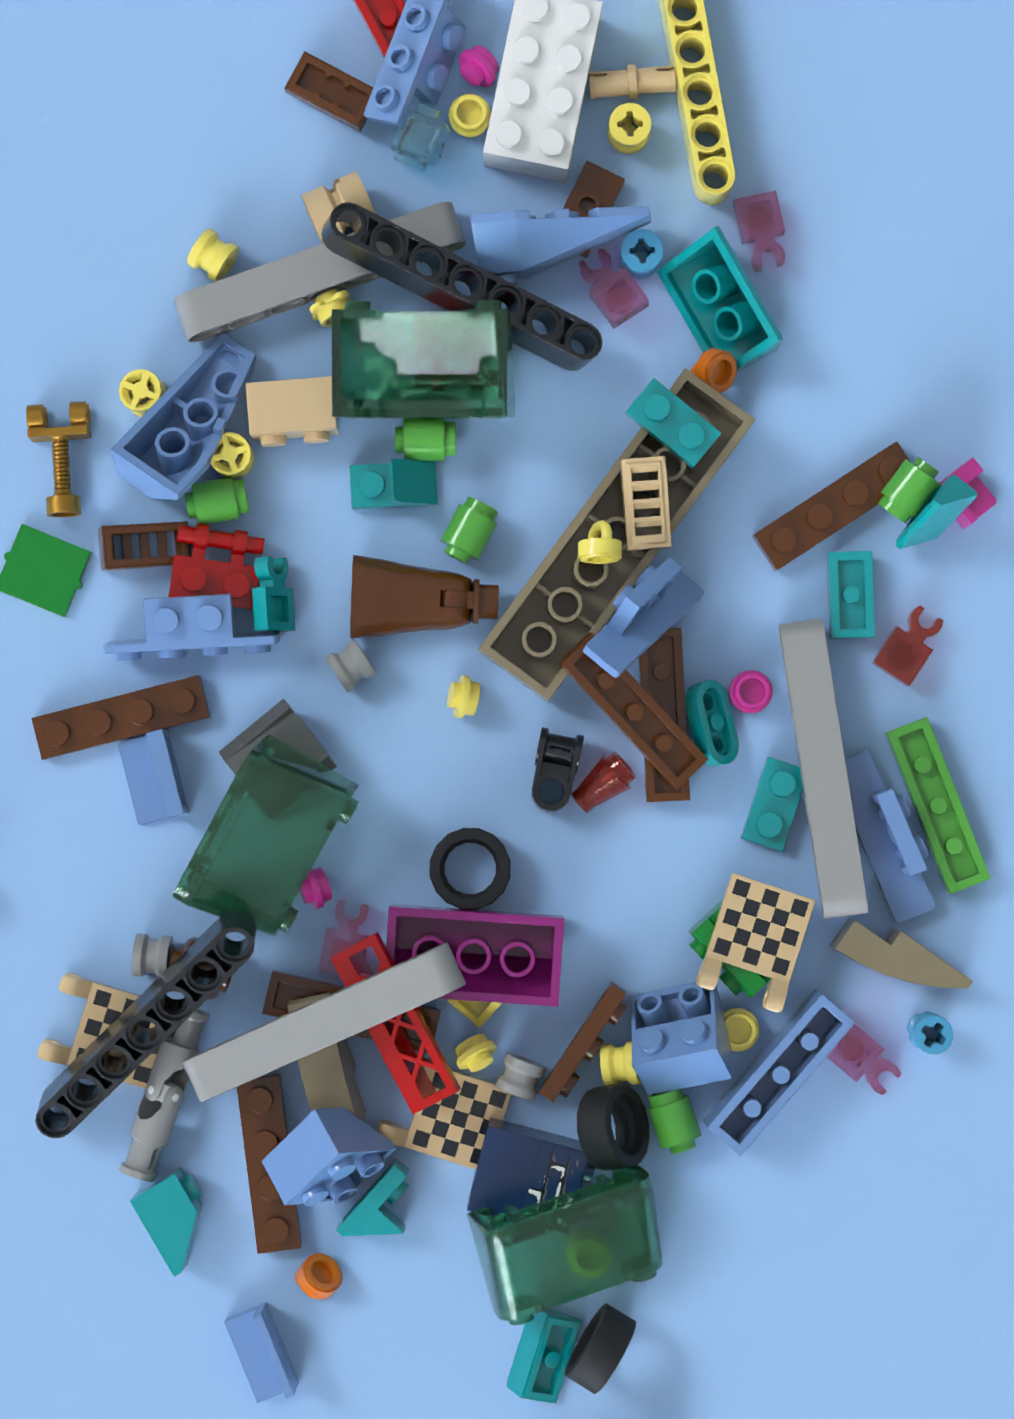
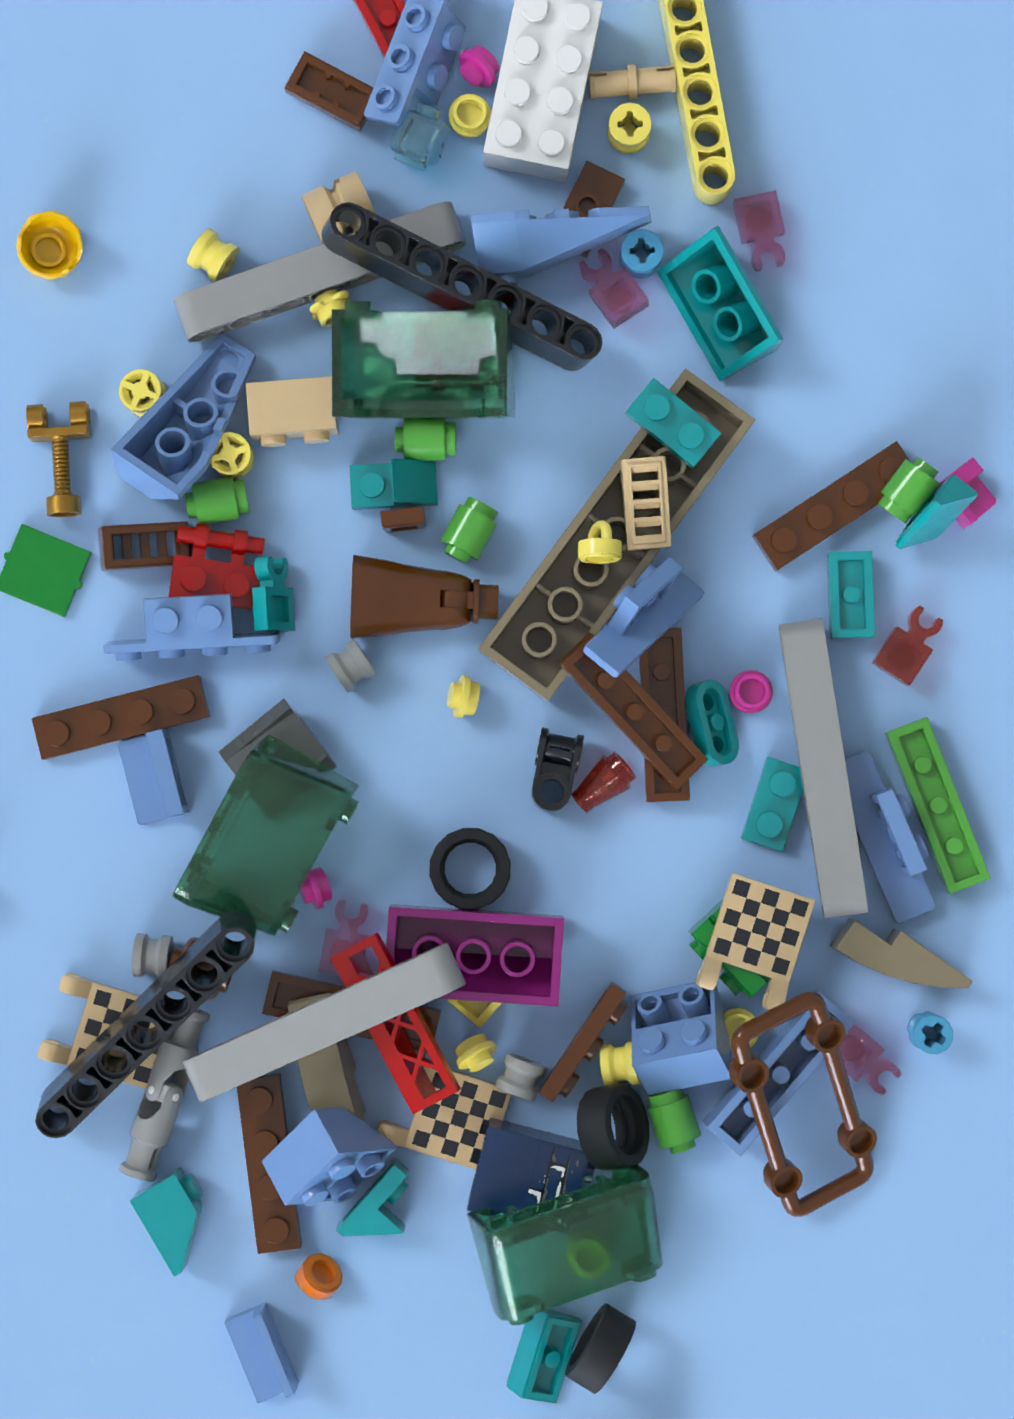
orange tile [690,348,737,393] -> none
none -> yellow hair [16,210,83,280]
none -> reddish brown tile [380,506,426,533]
none -> reddish brown bar [729,992,877,1217]

